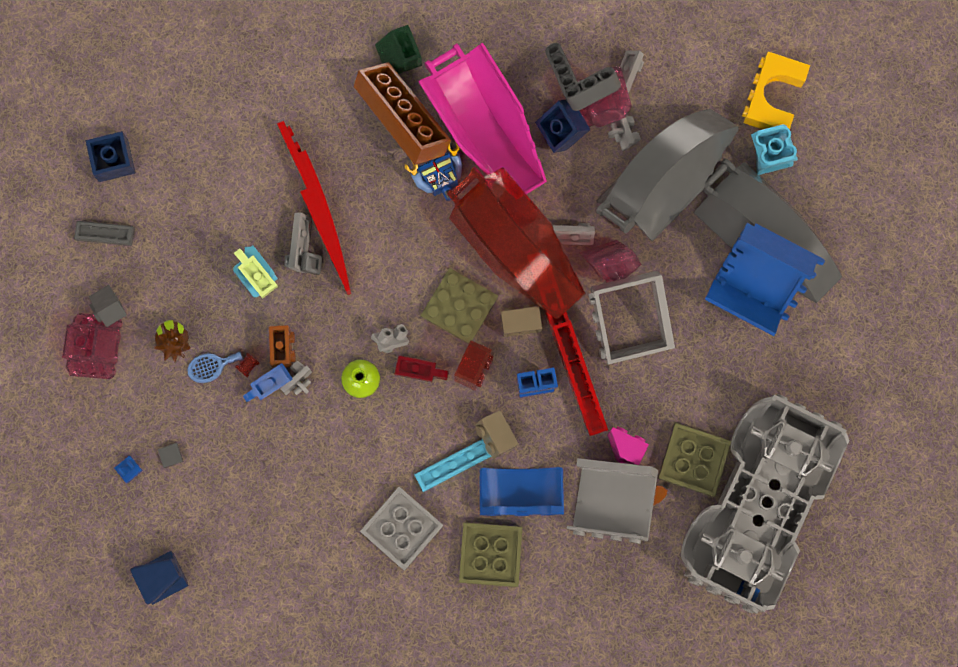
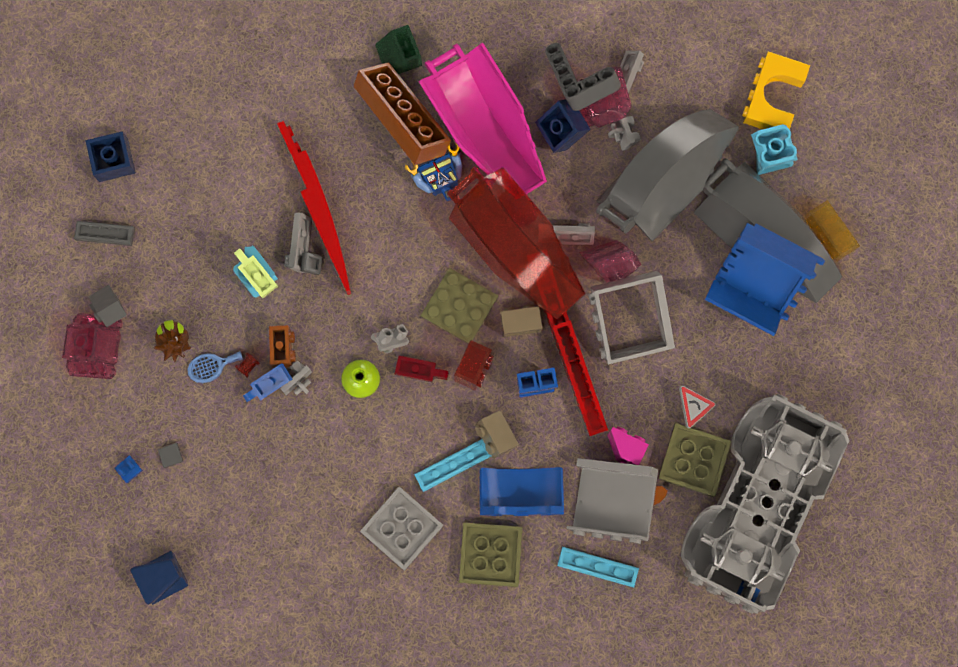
none -> medium azure tile [557,547,639,588]
none -> piece [679,386,715,428]
none -> clear yellow brick [805,200,860,262]

